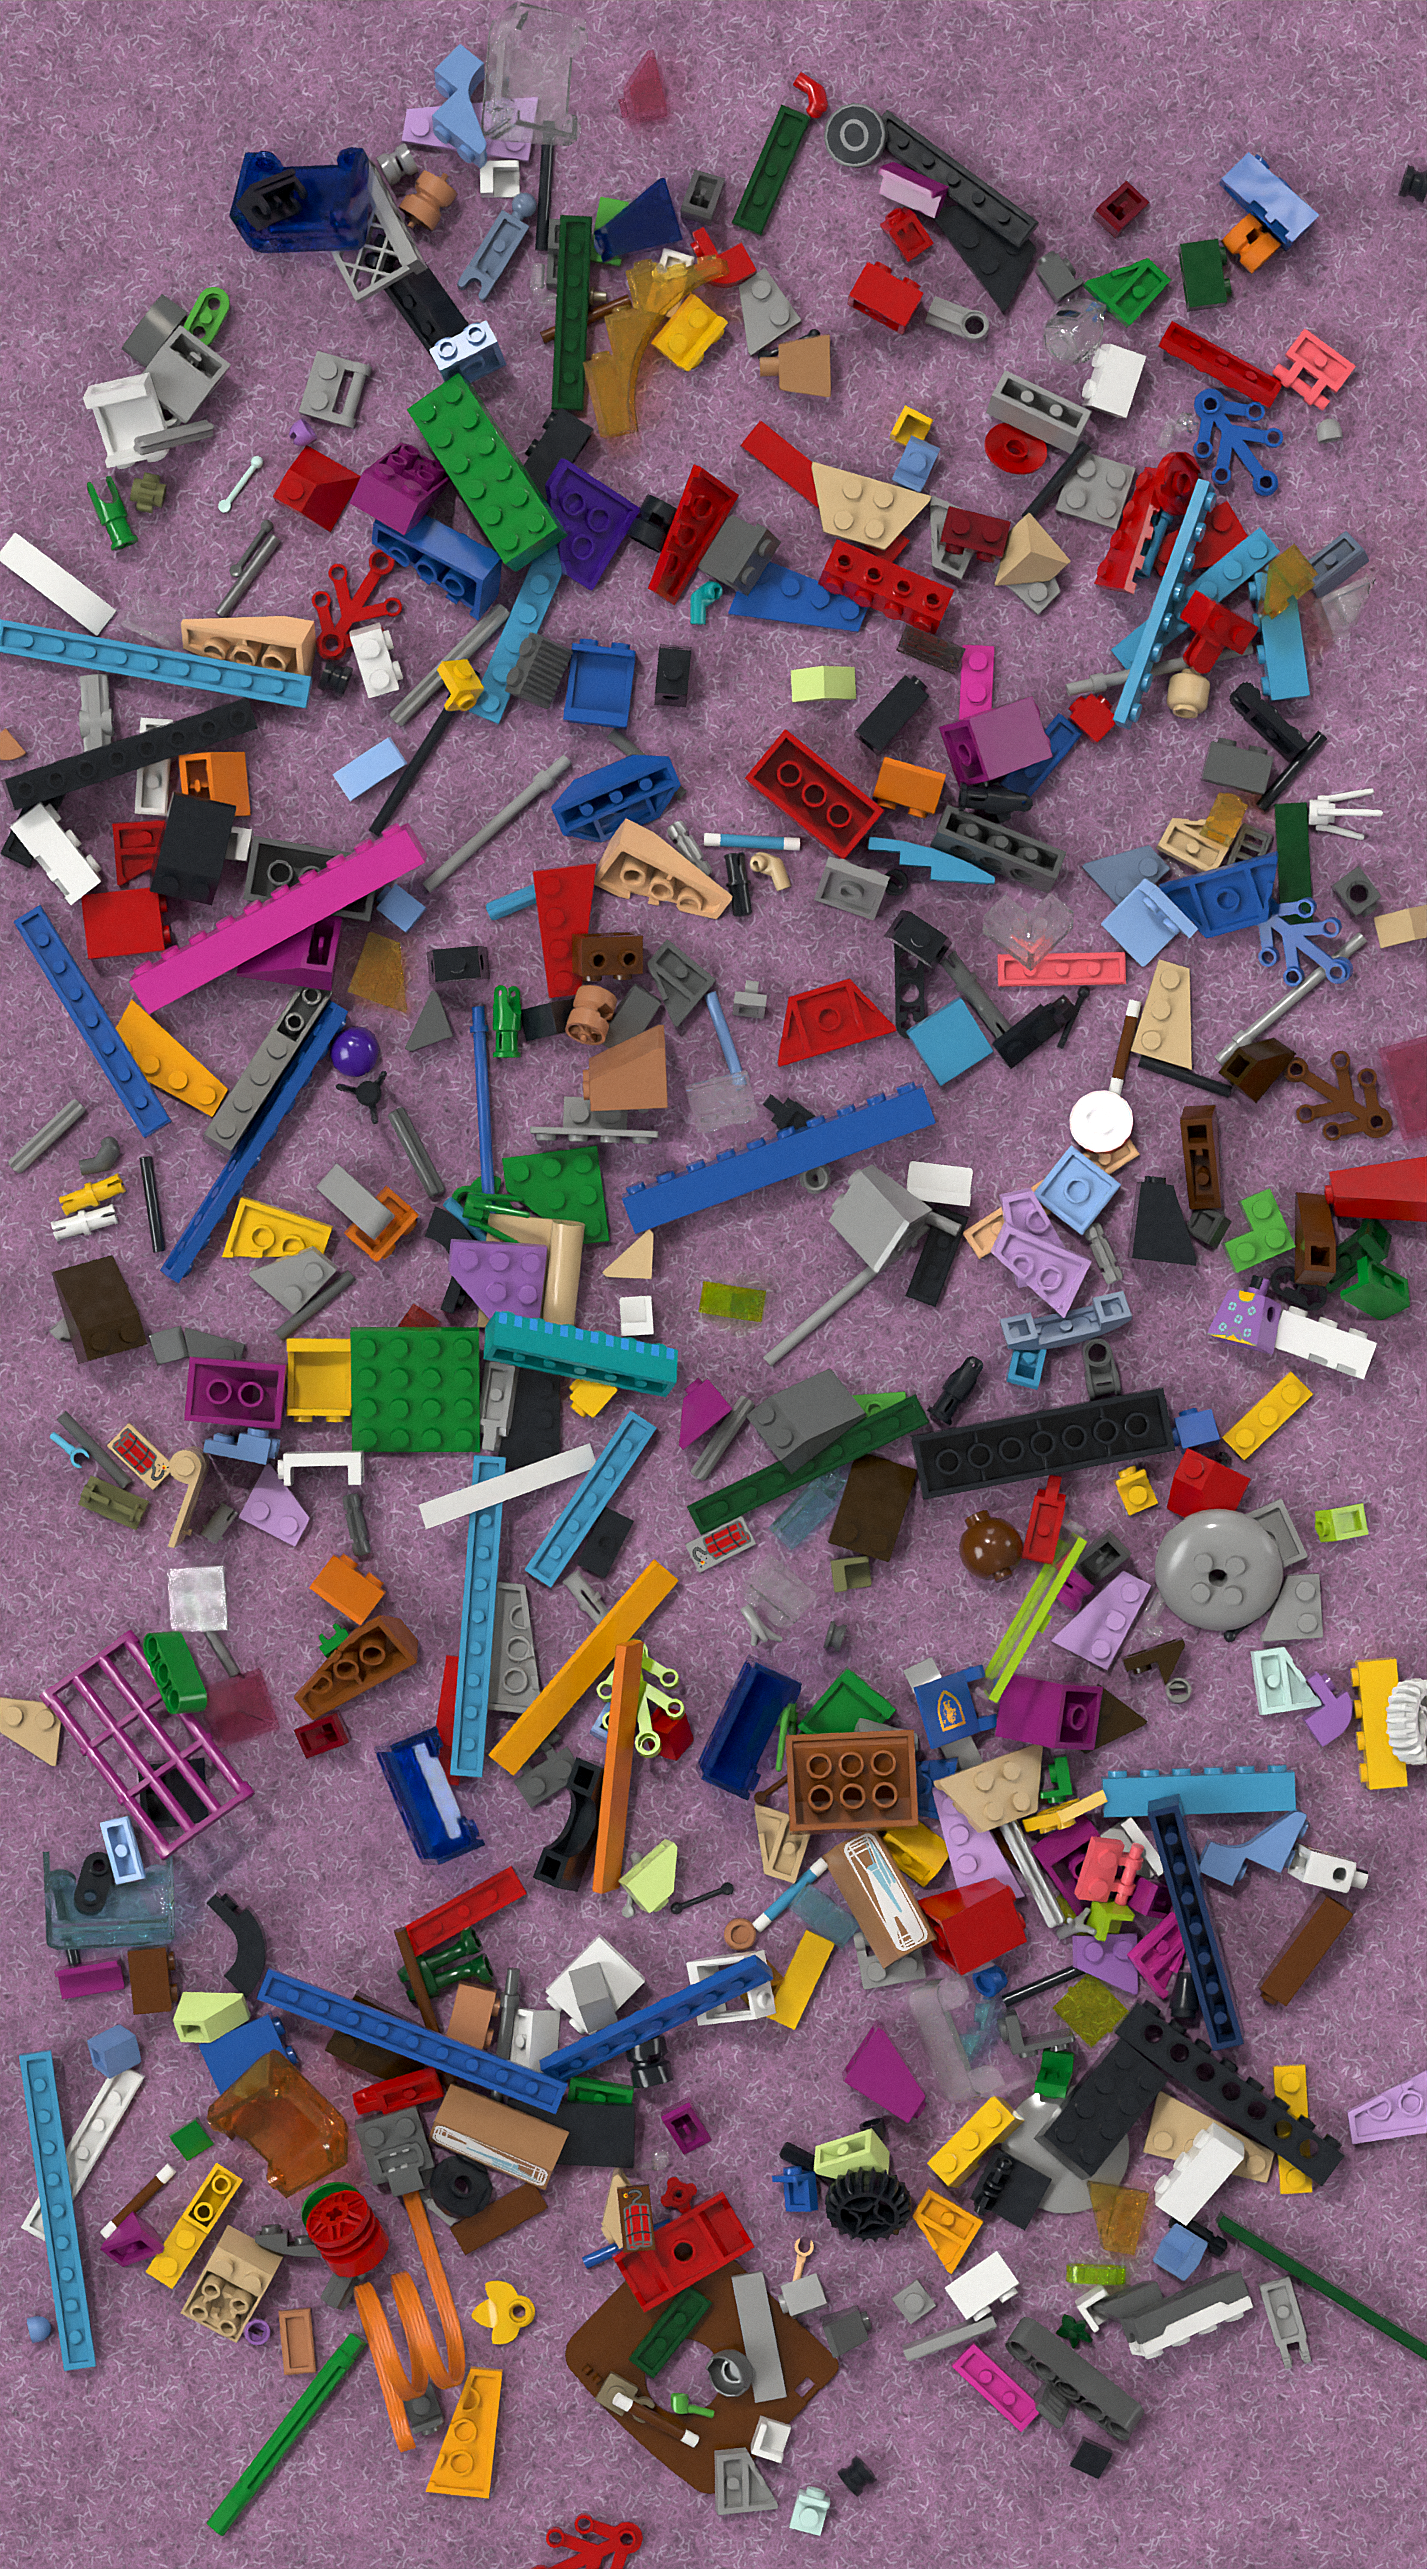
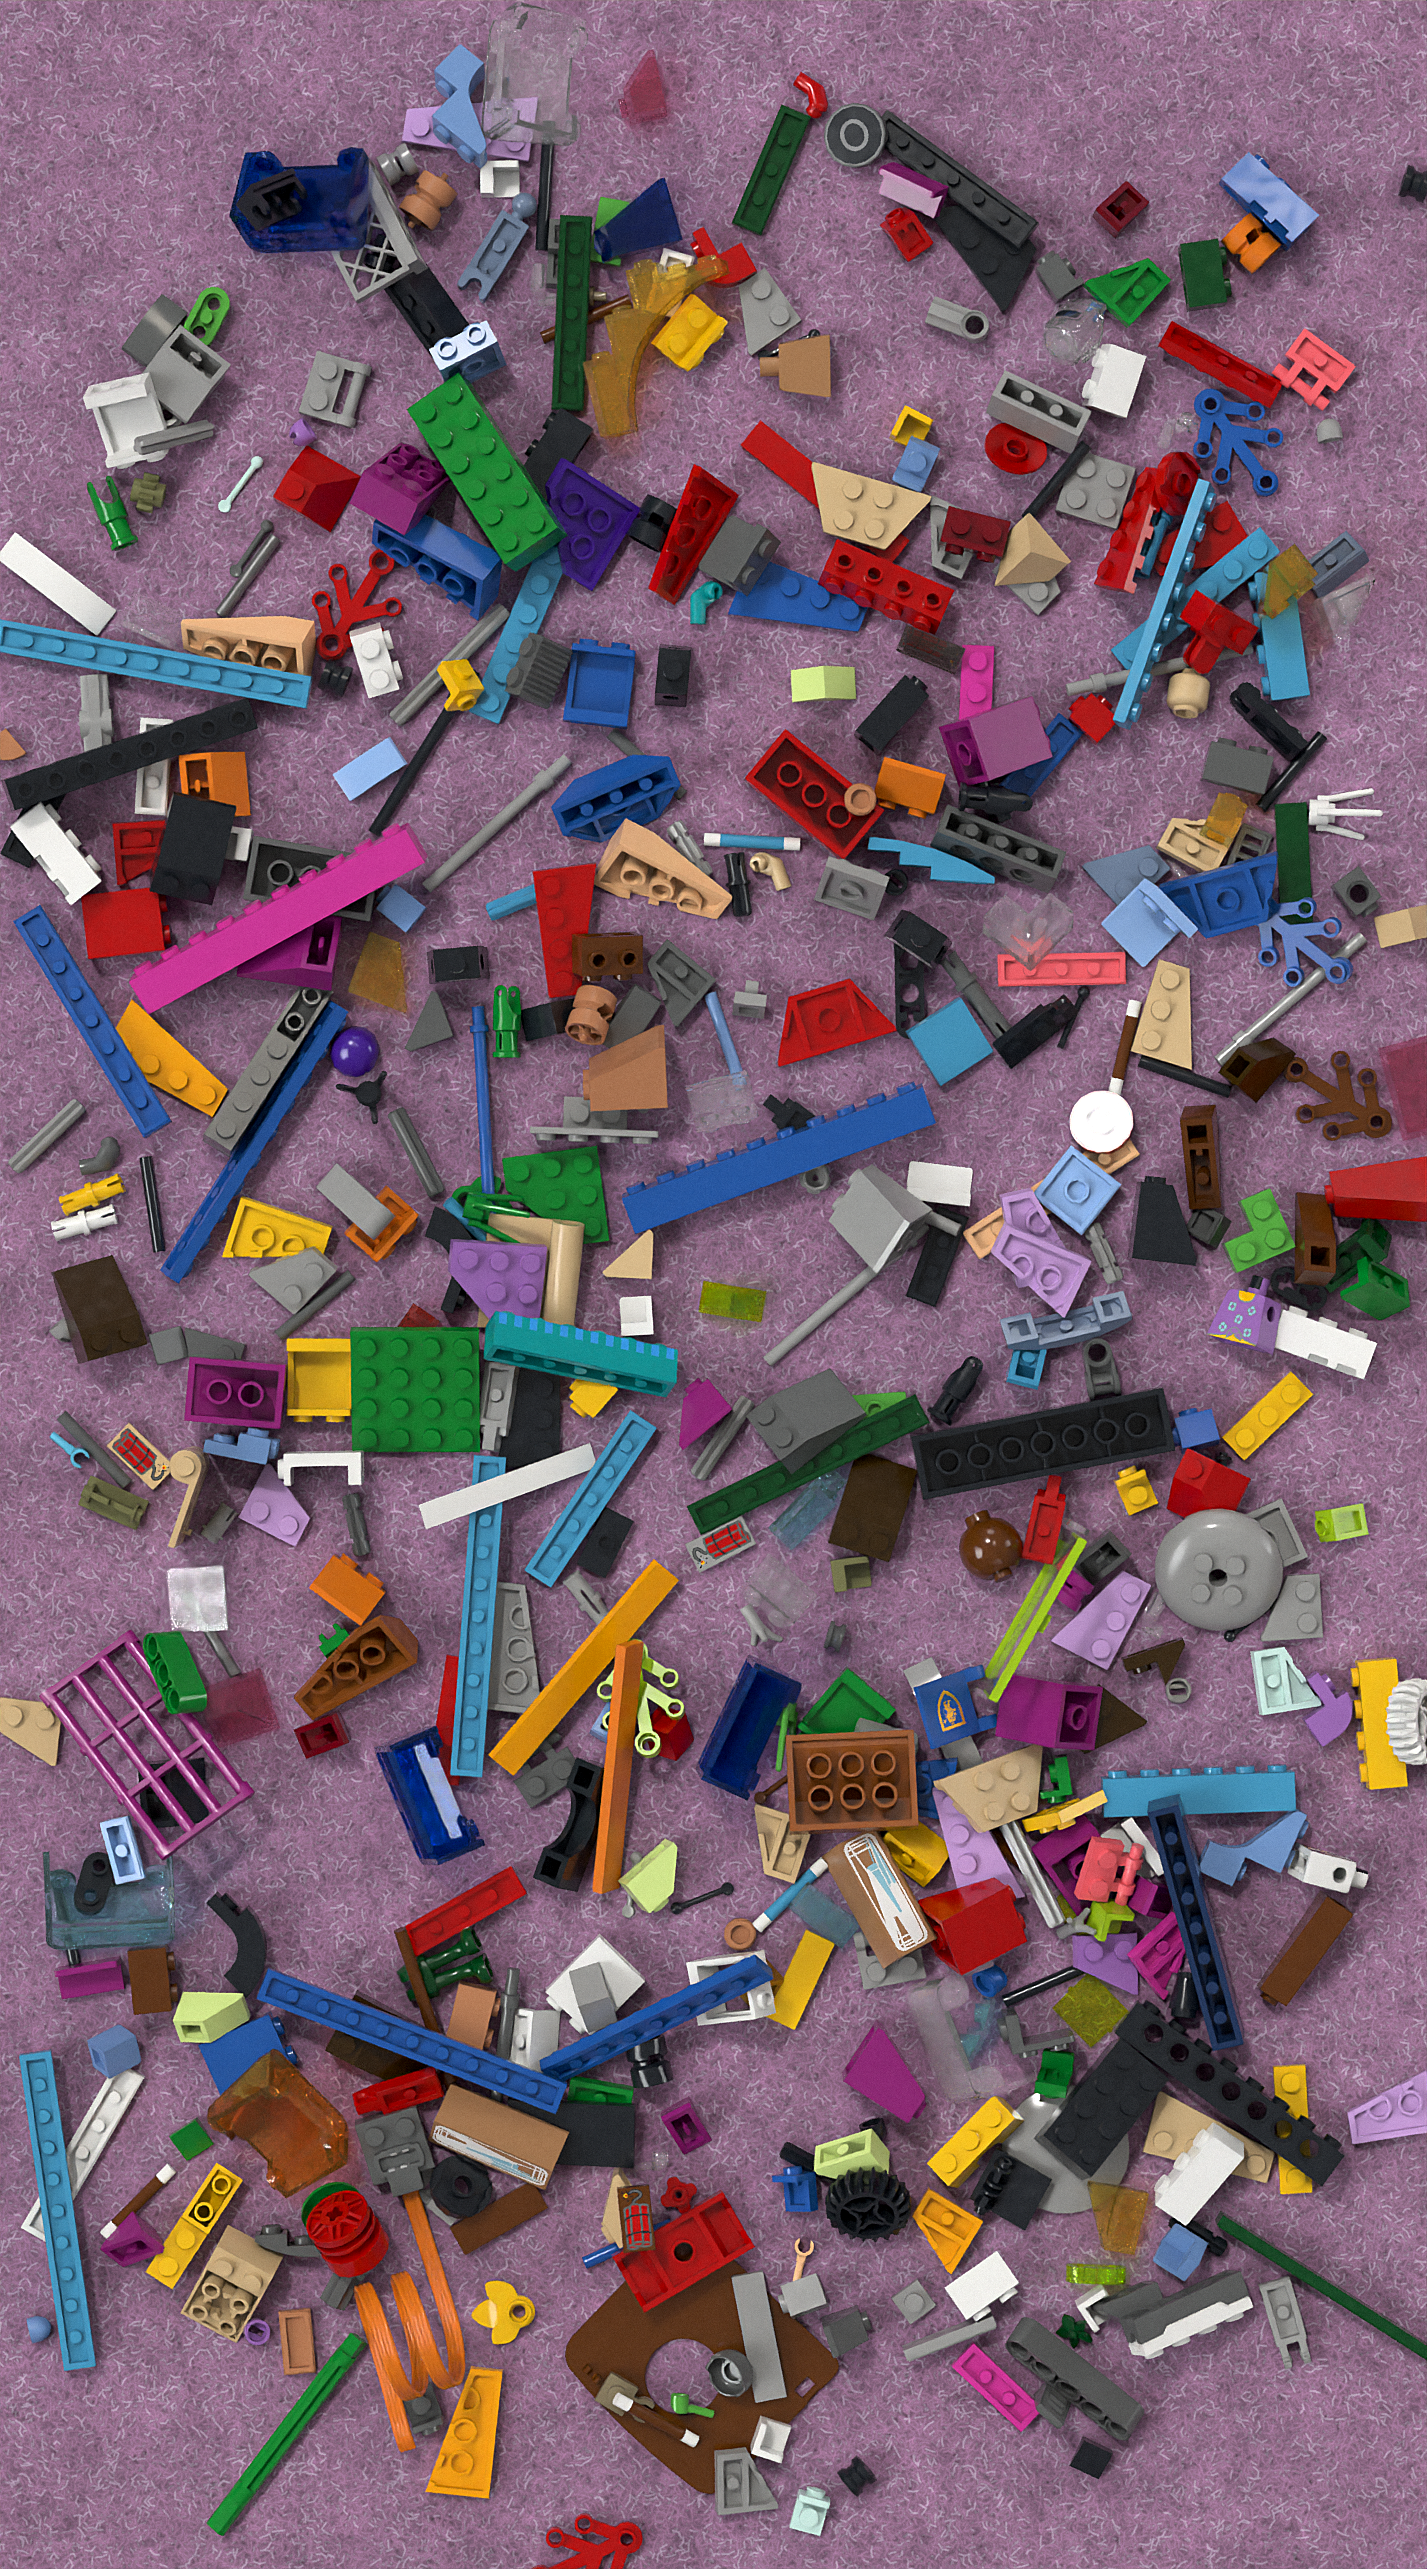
dark green tile [628,2285,712,2379] -> none
dark grey slope [680,169,725,226] -> none
red brick [847,261,924,336] -> none
none -> nougat tile [844,783,876,816]

